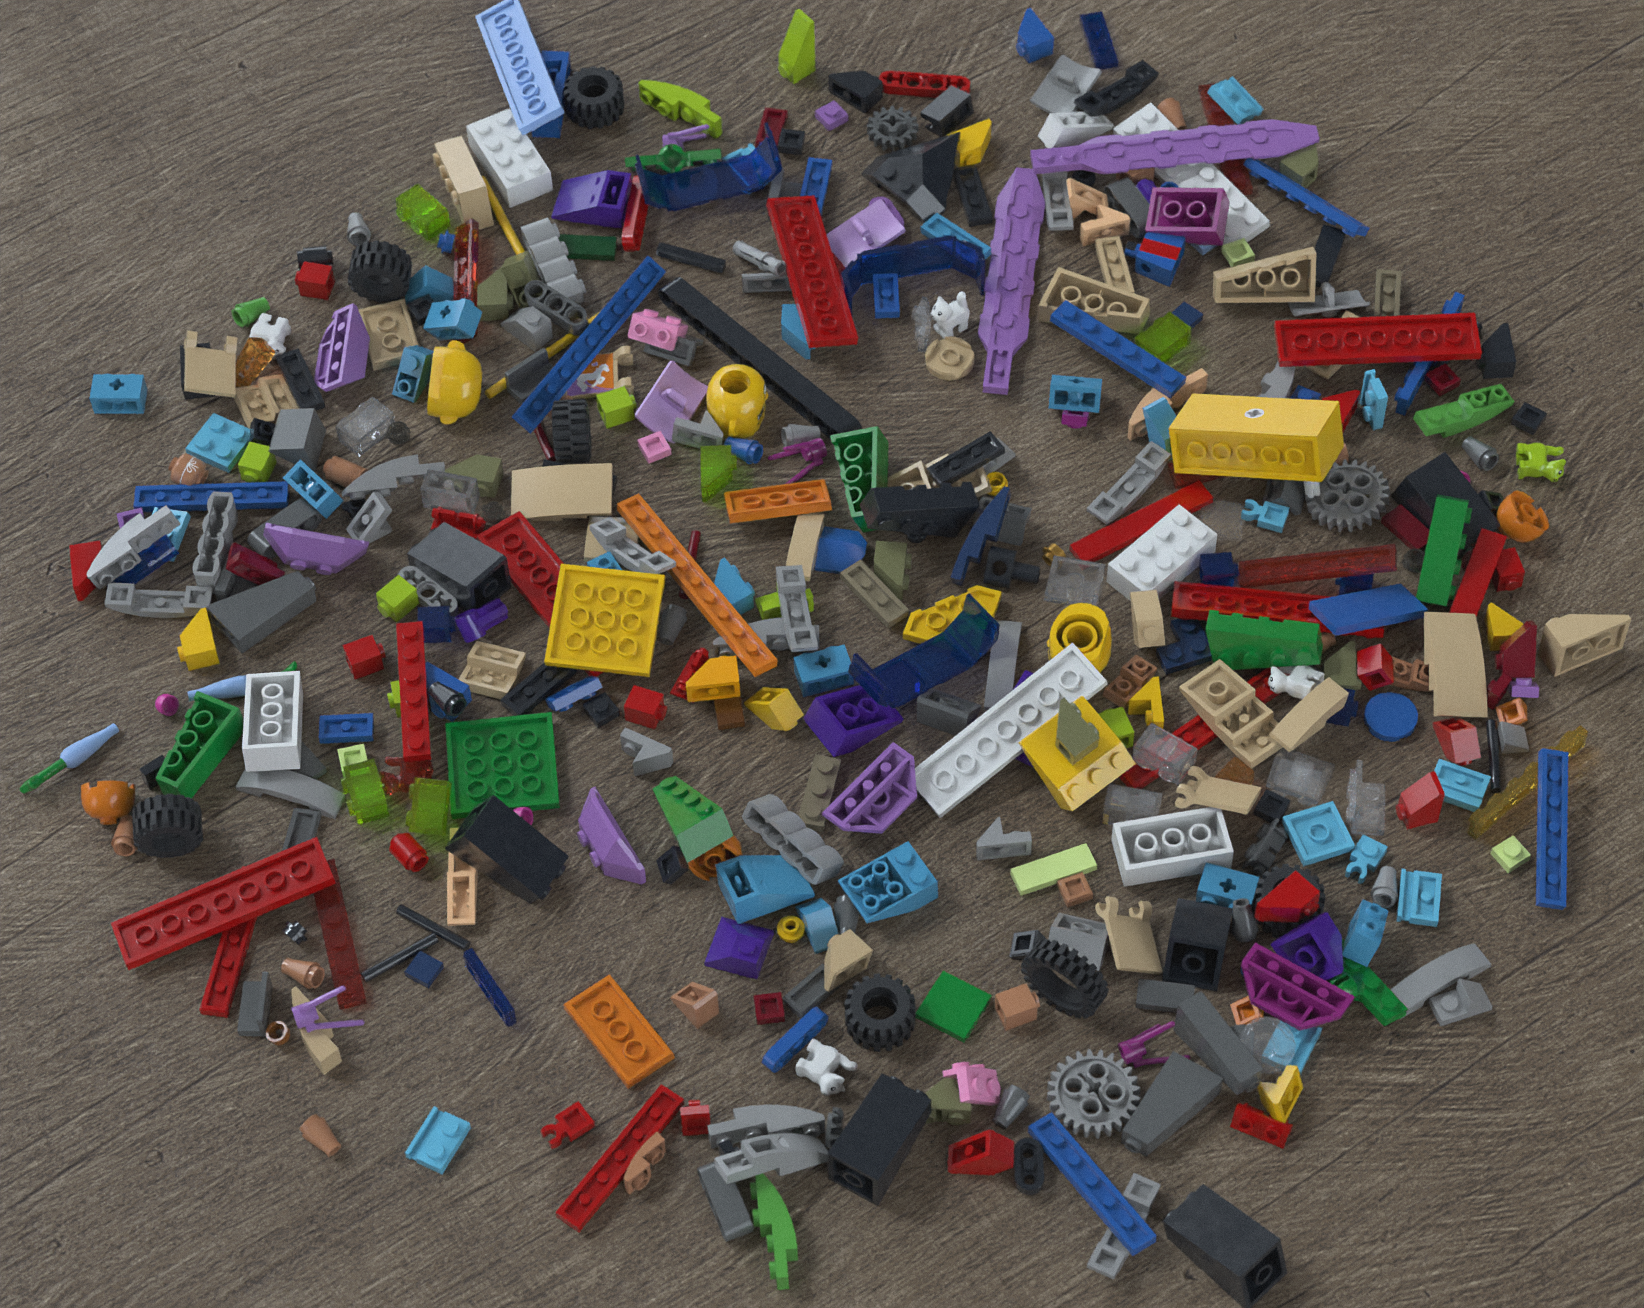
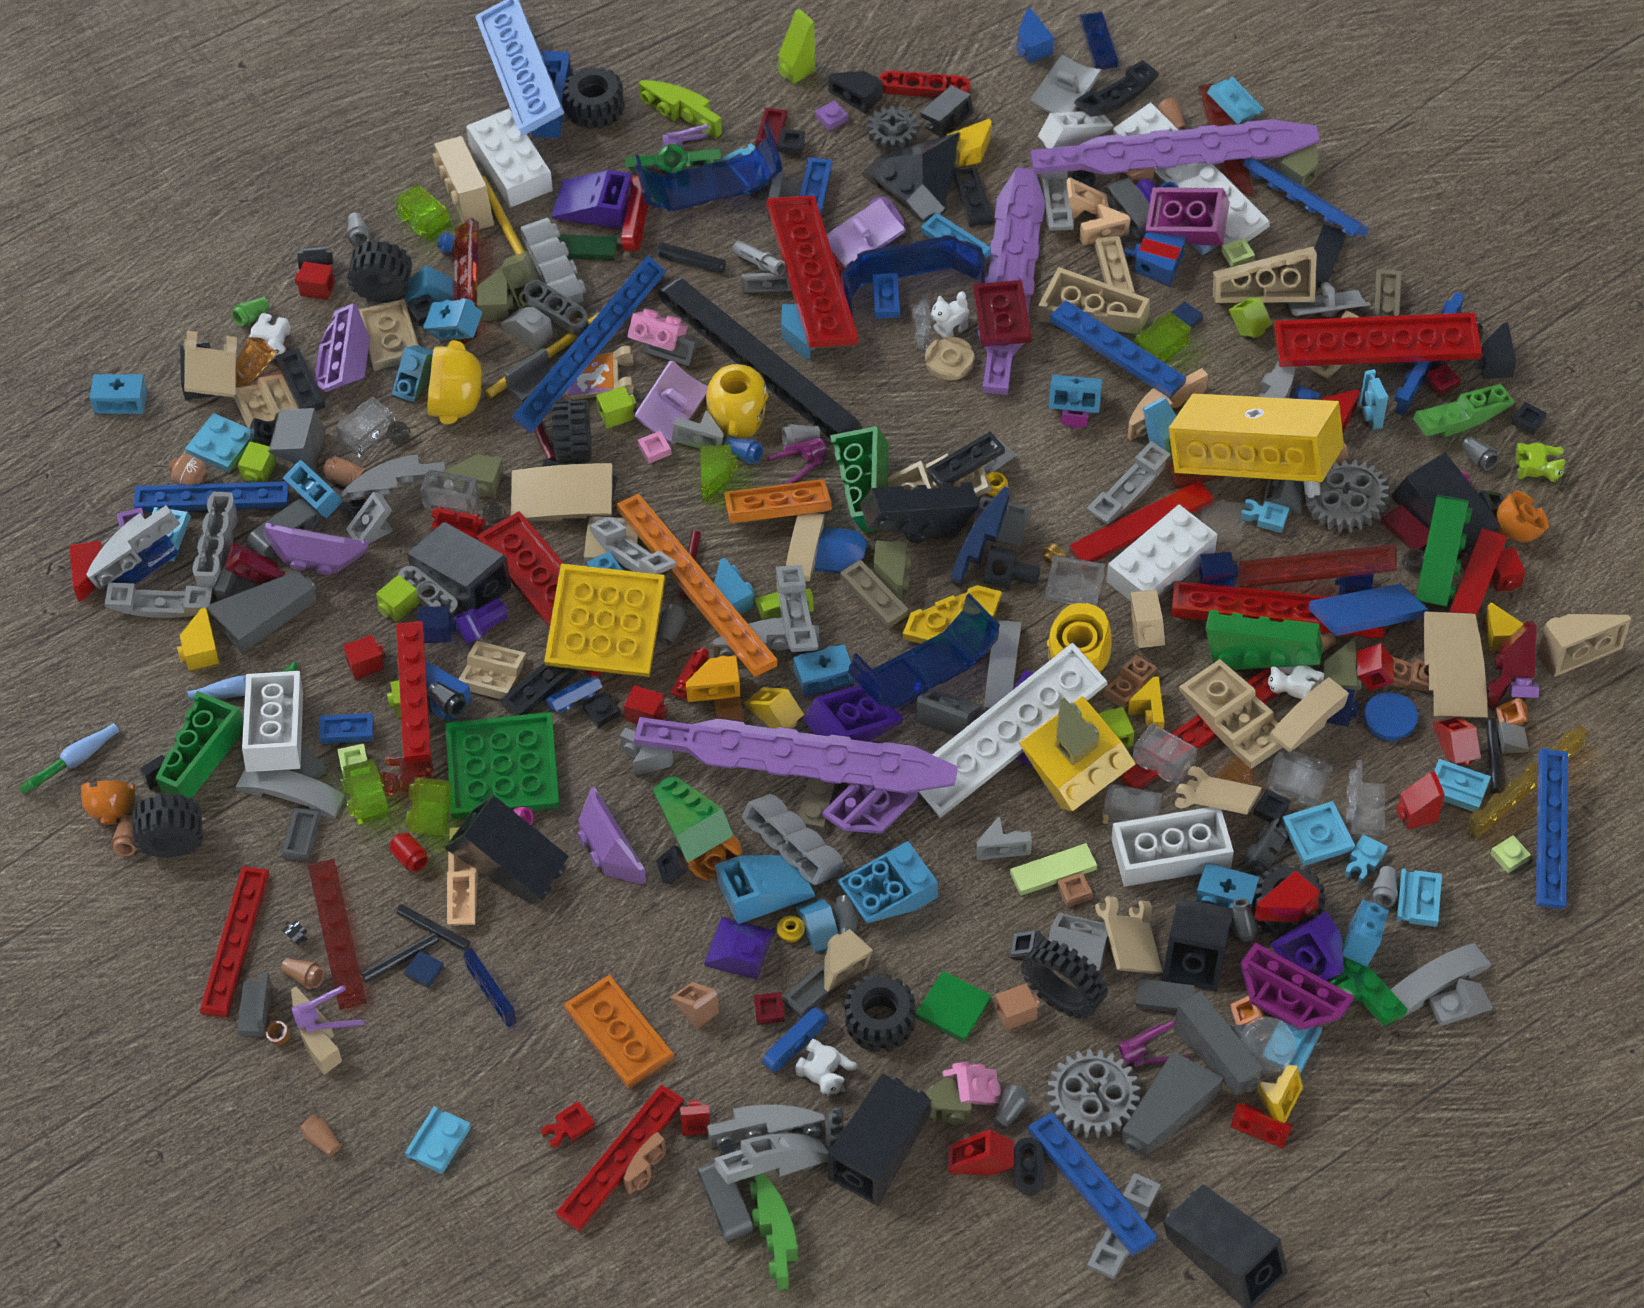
red plate [111,837,336,970] -> none
dark pink hinge [155,694,179,716] -> none
dark blue plate [1156,618,1212,675] -> none
none -> medium lavender plate [634,717,958,793]
none -> dark red plate [973,280,1032,347]
none -> lime brick [1229,298,1272,338]

